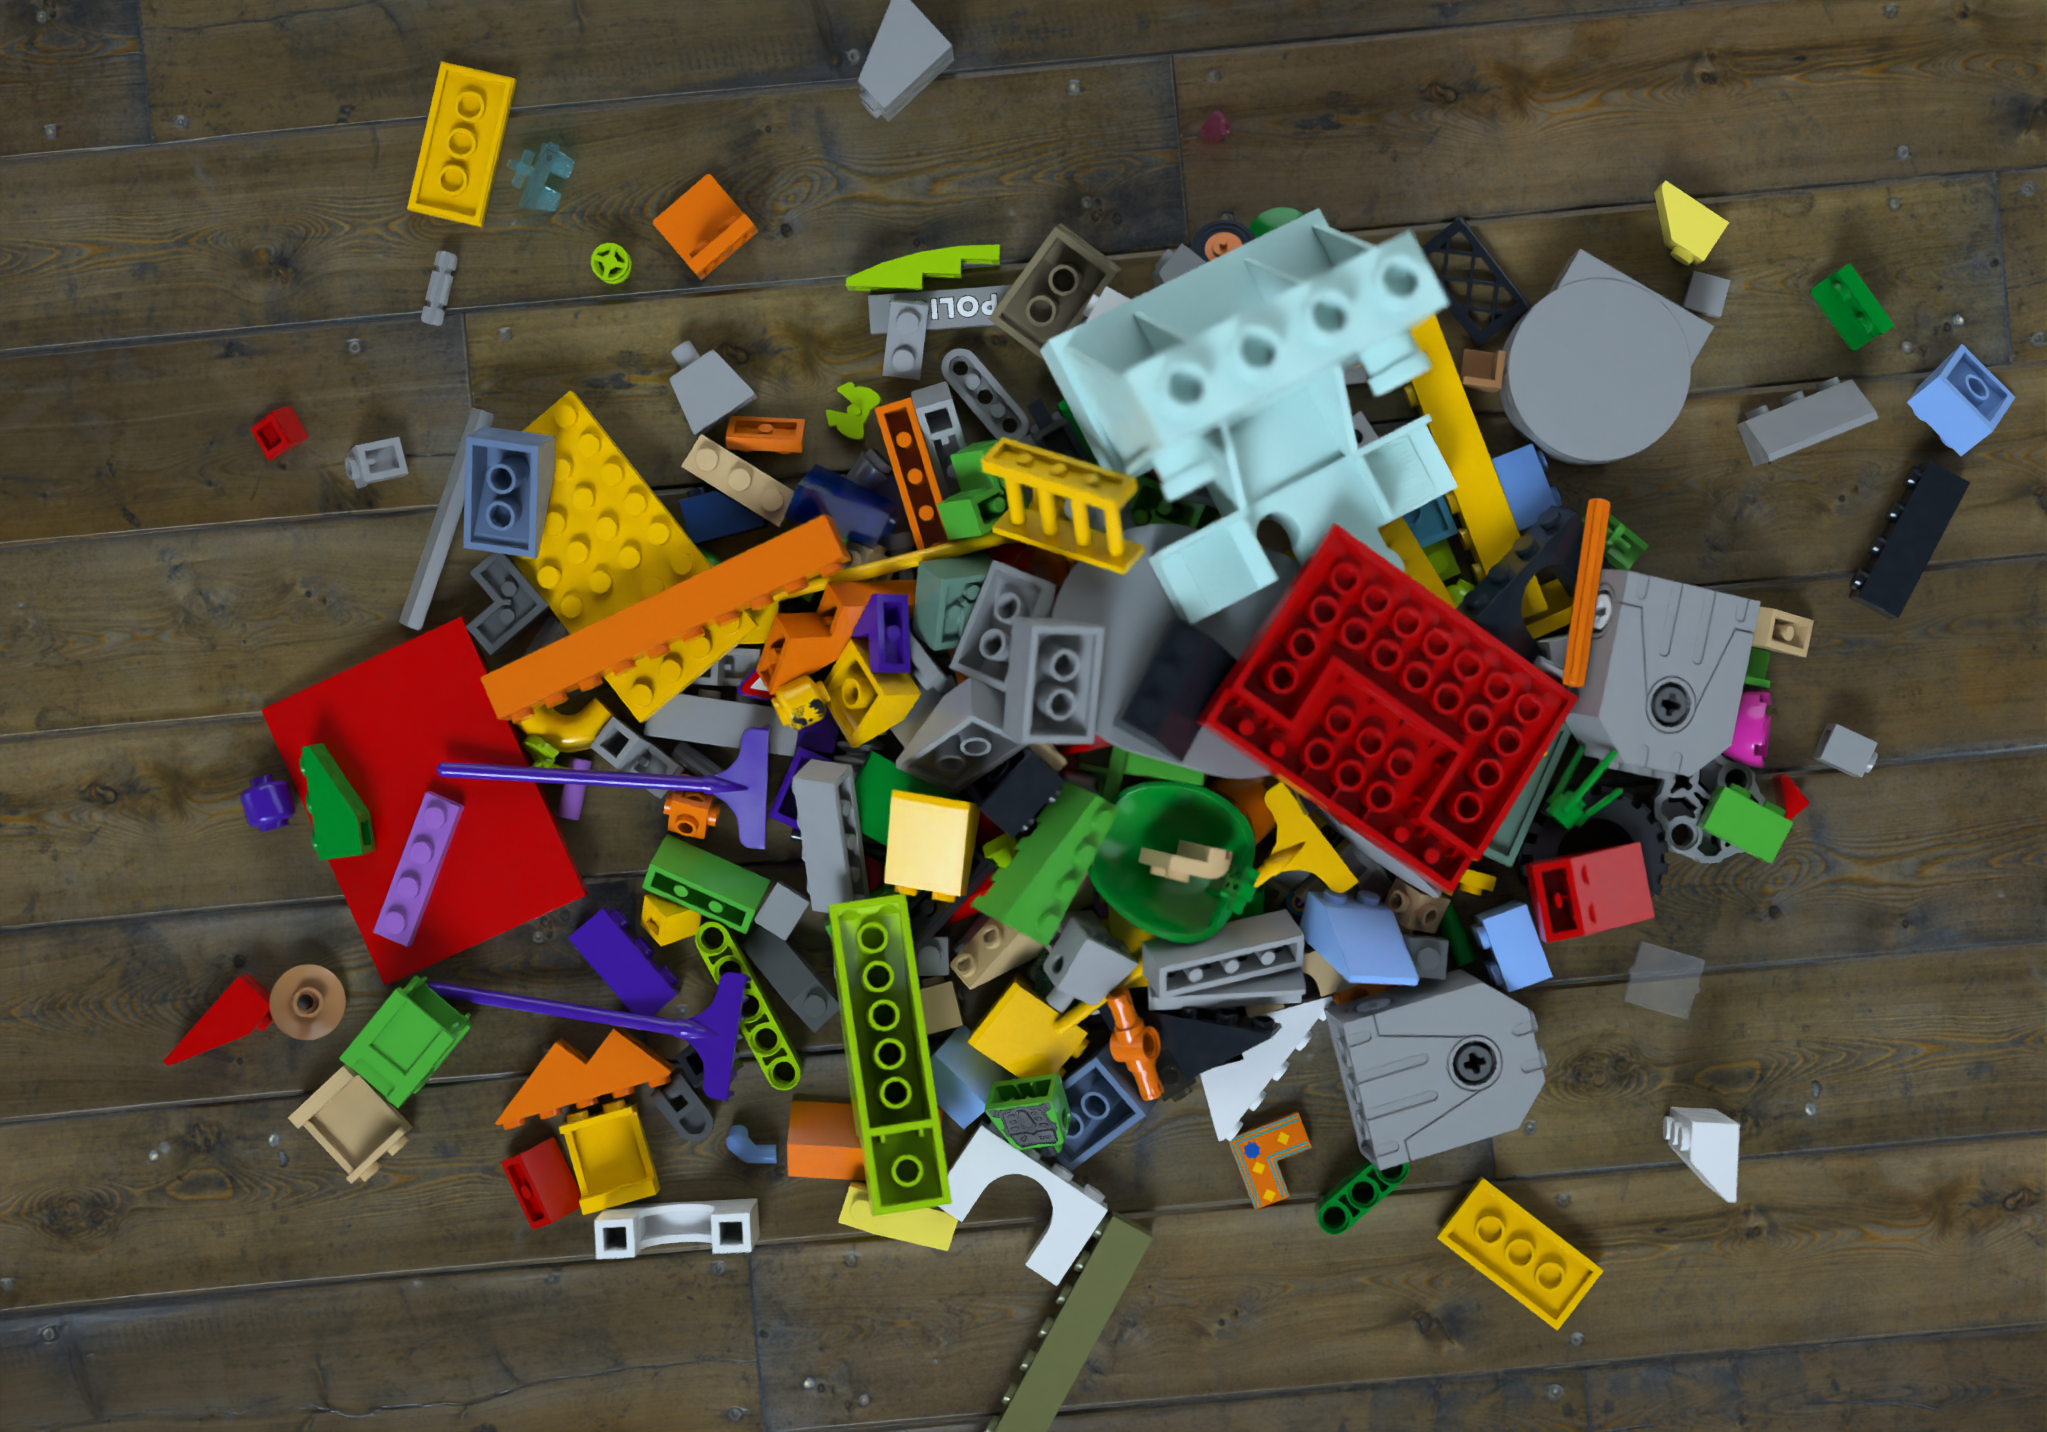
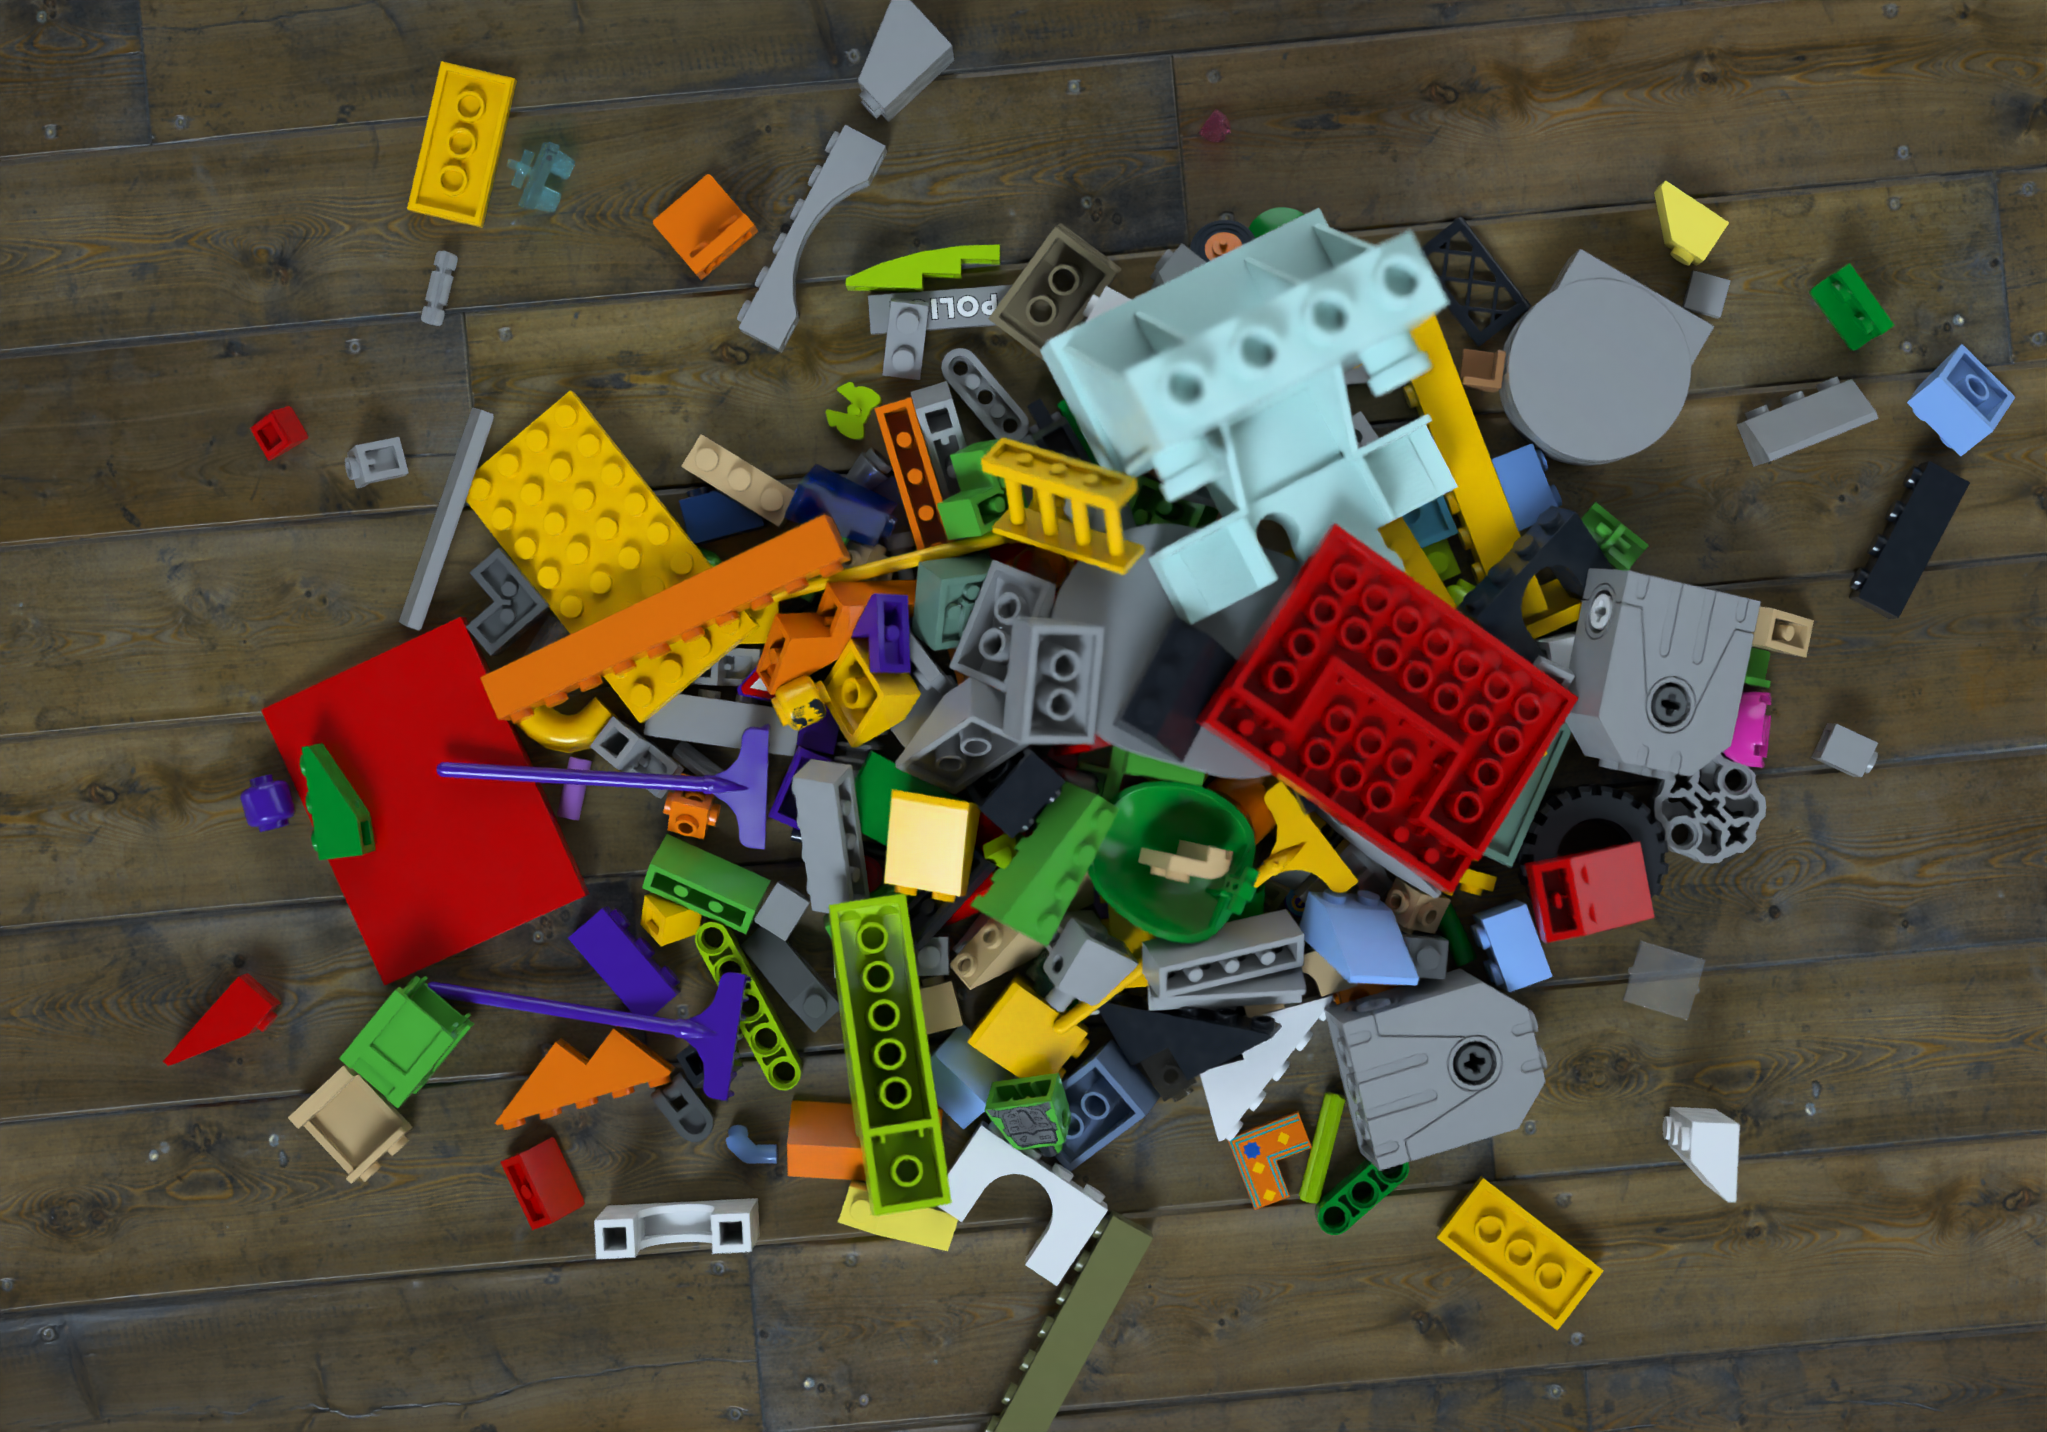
medium nougat dish [269,964,346,1040] -> none
medium lavender plate [373,791,464,947] -> none
sand blue slope [463,426,555,558] -> none
lime piece [521,734,569,769] -> none
yellow panel [558,1099,661,1215] -> none
lime wheel [591,243,632,284] -> none
light grey torso [669,340,758,437] -> none
orange plate [726,416,805,454] -> none
tan tile [1028,744,1067,772] -> none
orange pin [1106,988,1164,1101] -> none
green plant [1545,744,1623,831] -> none
orange axle [1562,498,1611,687] -> none
bright green brick [1696,783,1794,864] -> none
red slope [1772,774,1809,820] -> none
none -> light grey arch [737,125,887,353]
none -> lime axle [1299,1092,1345,1203]

